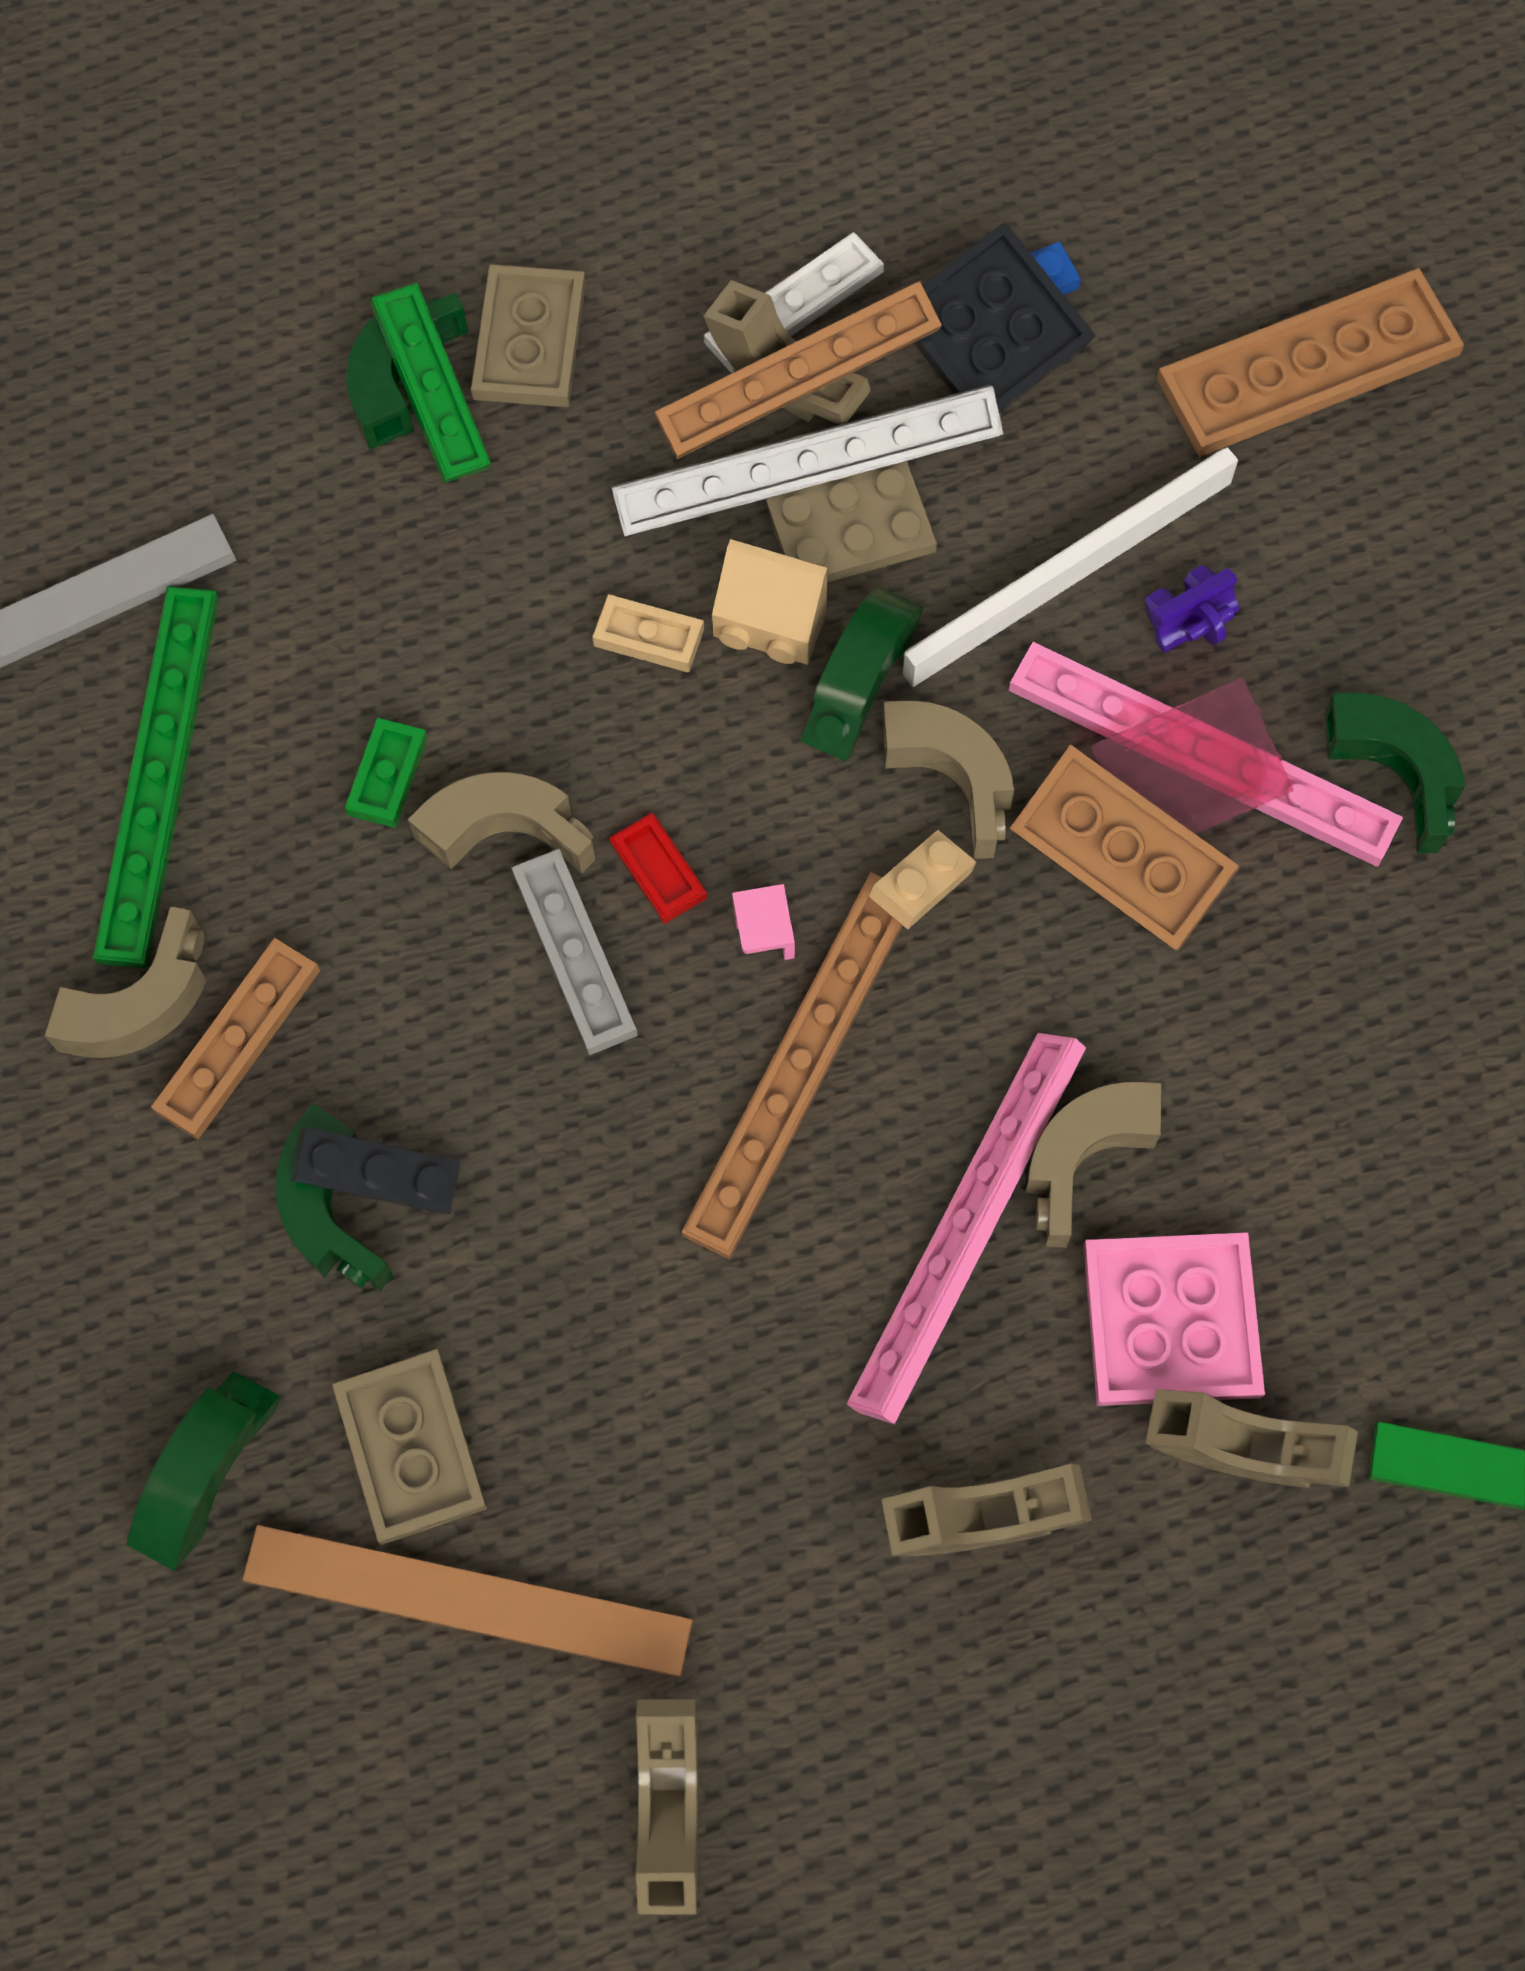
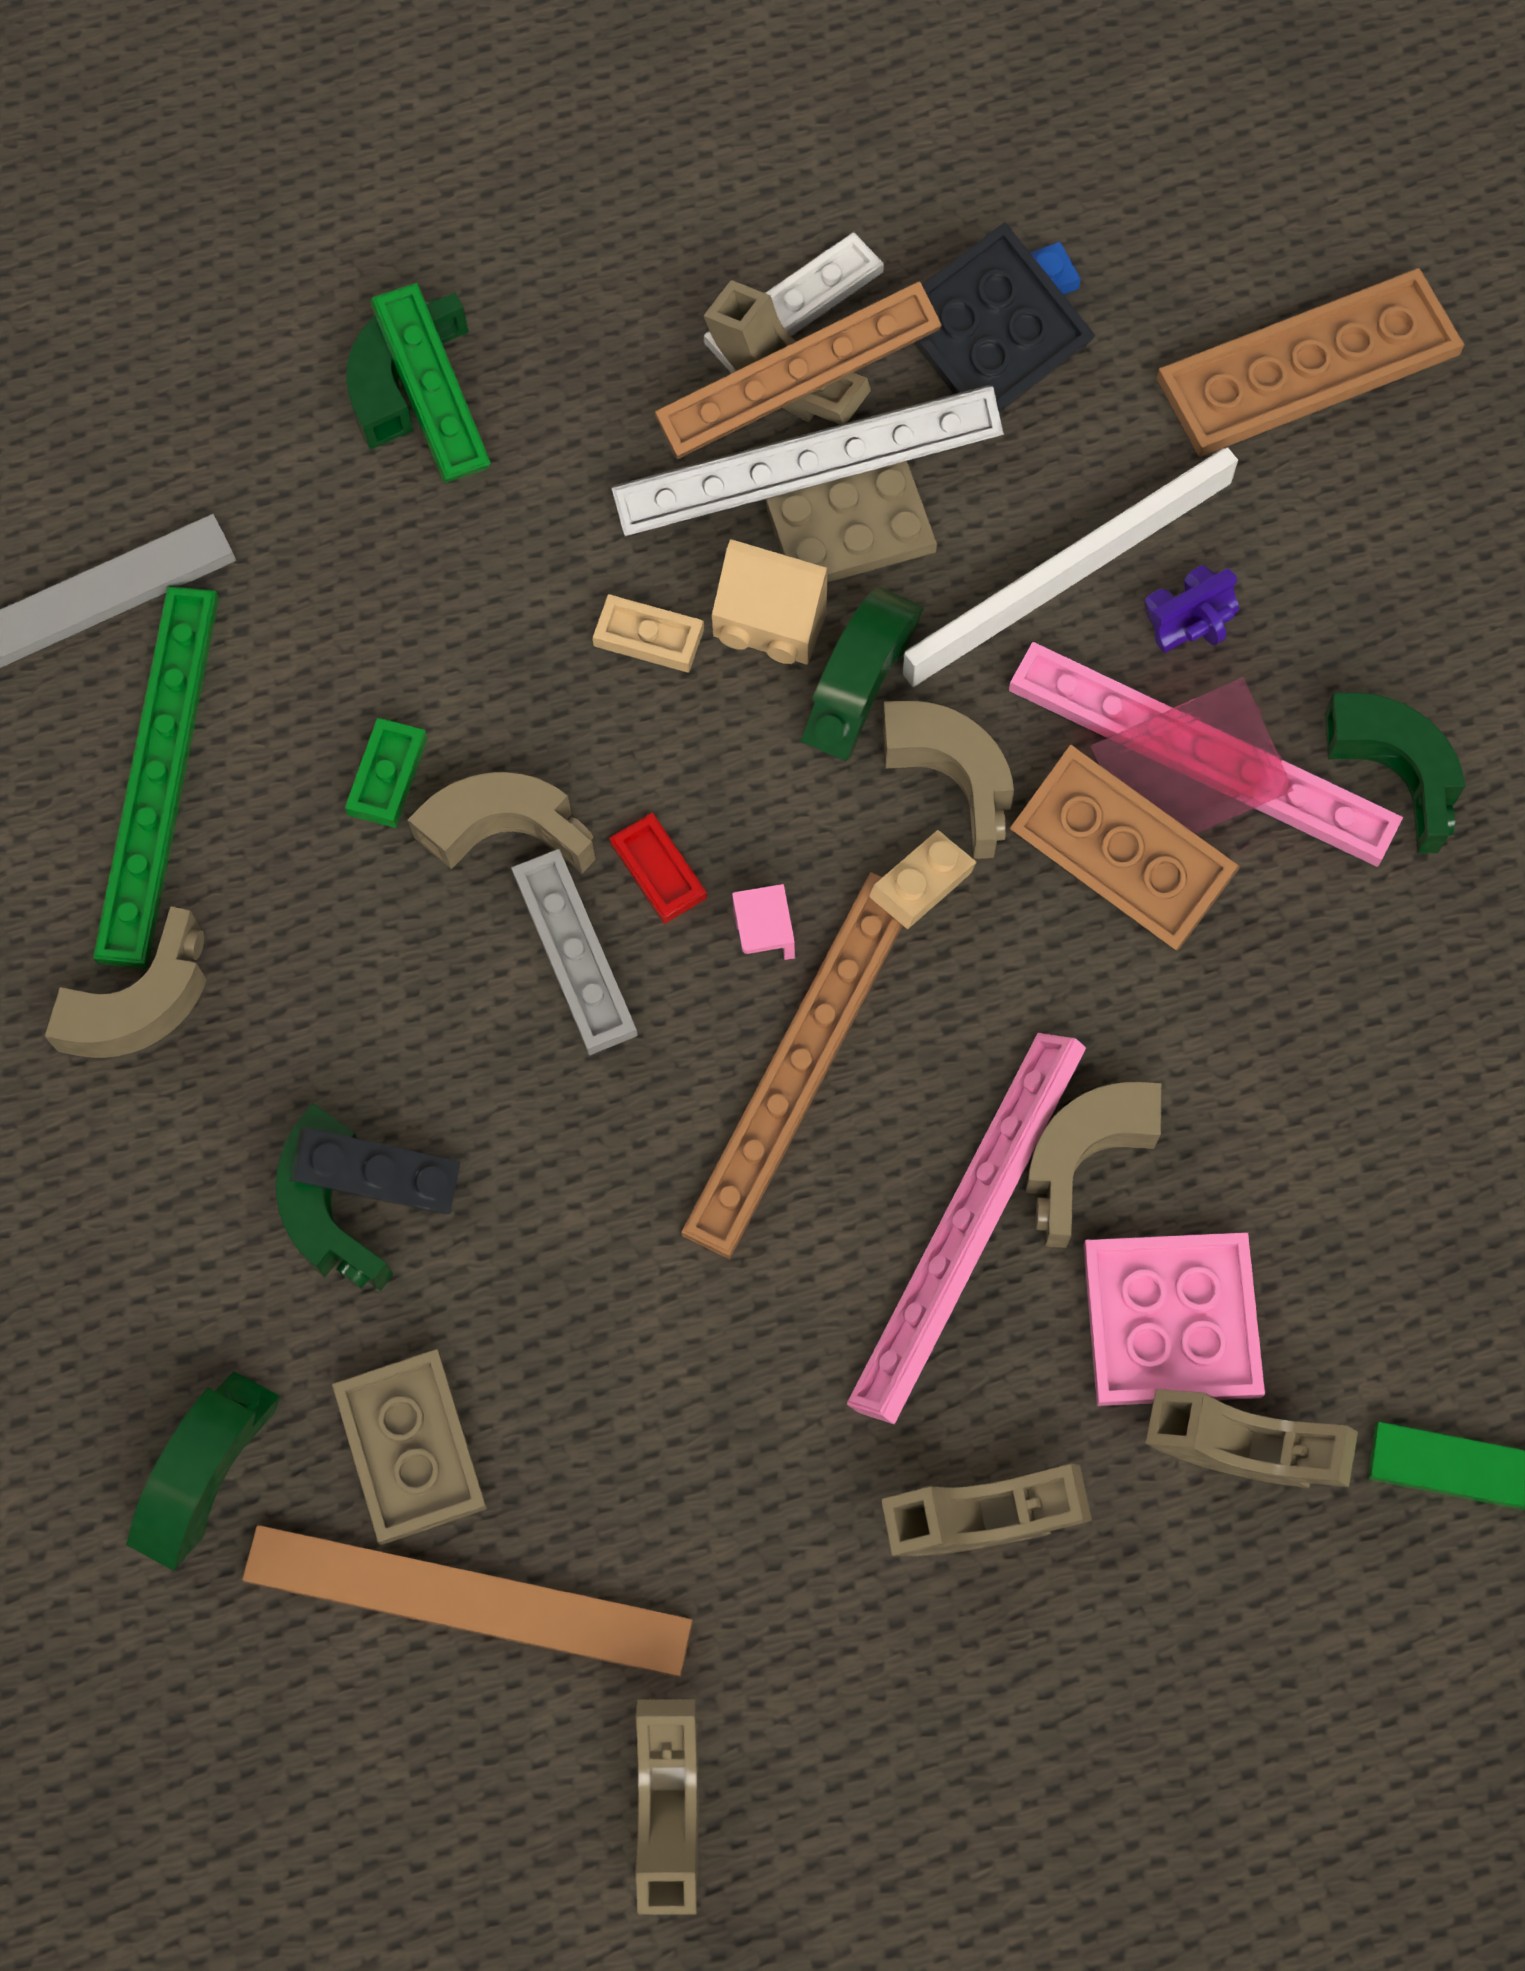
medium nougat plate [151,938,320,1140] -> none
dark tan plate [471,265,586,407] -> none

